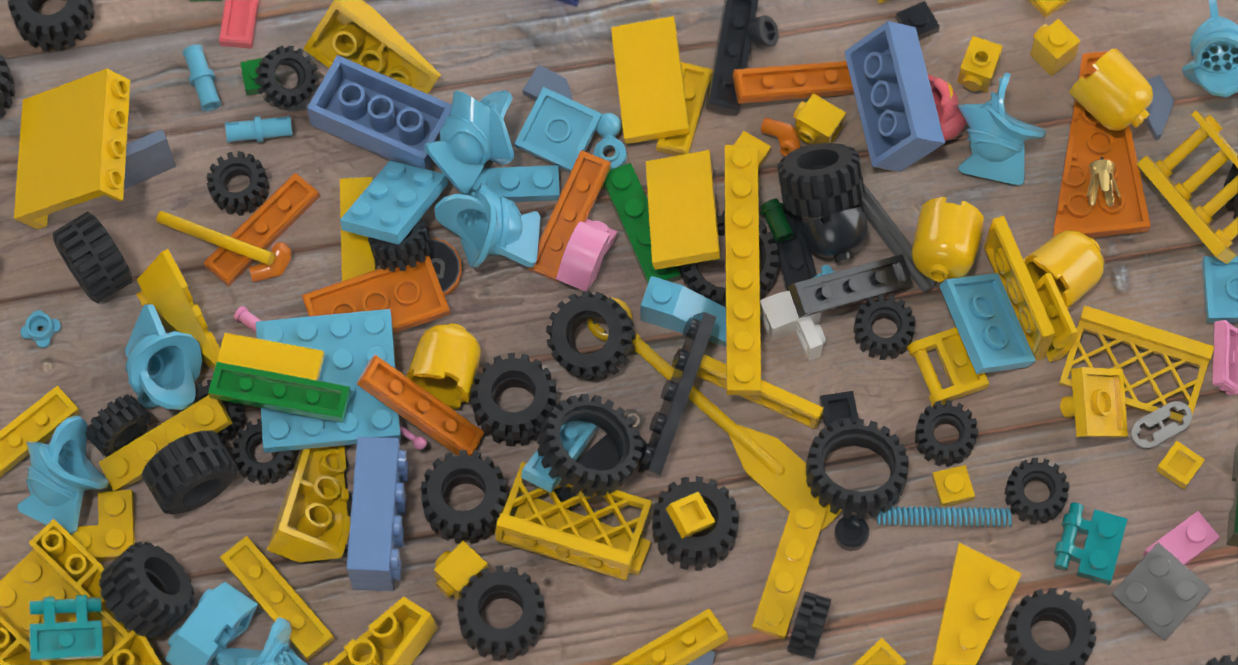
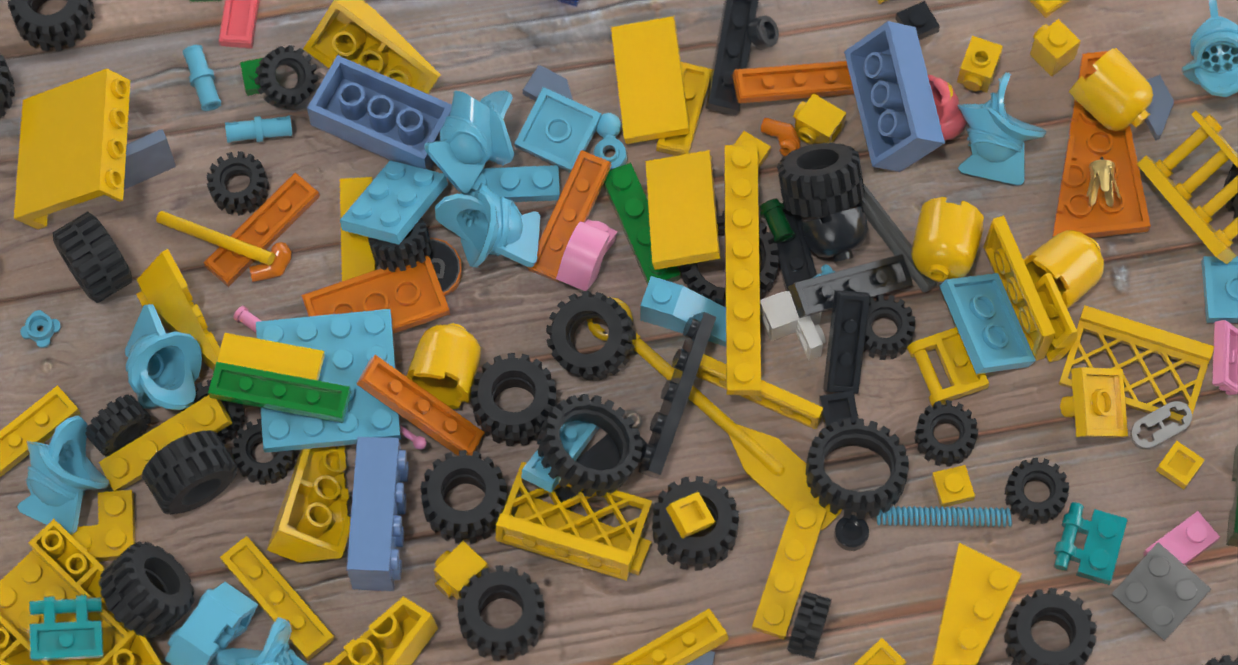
none -> black tile [823,290,870,394]

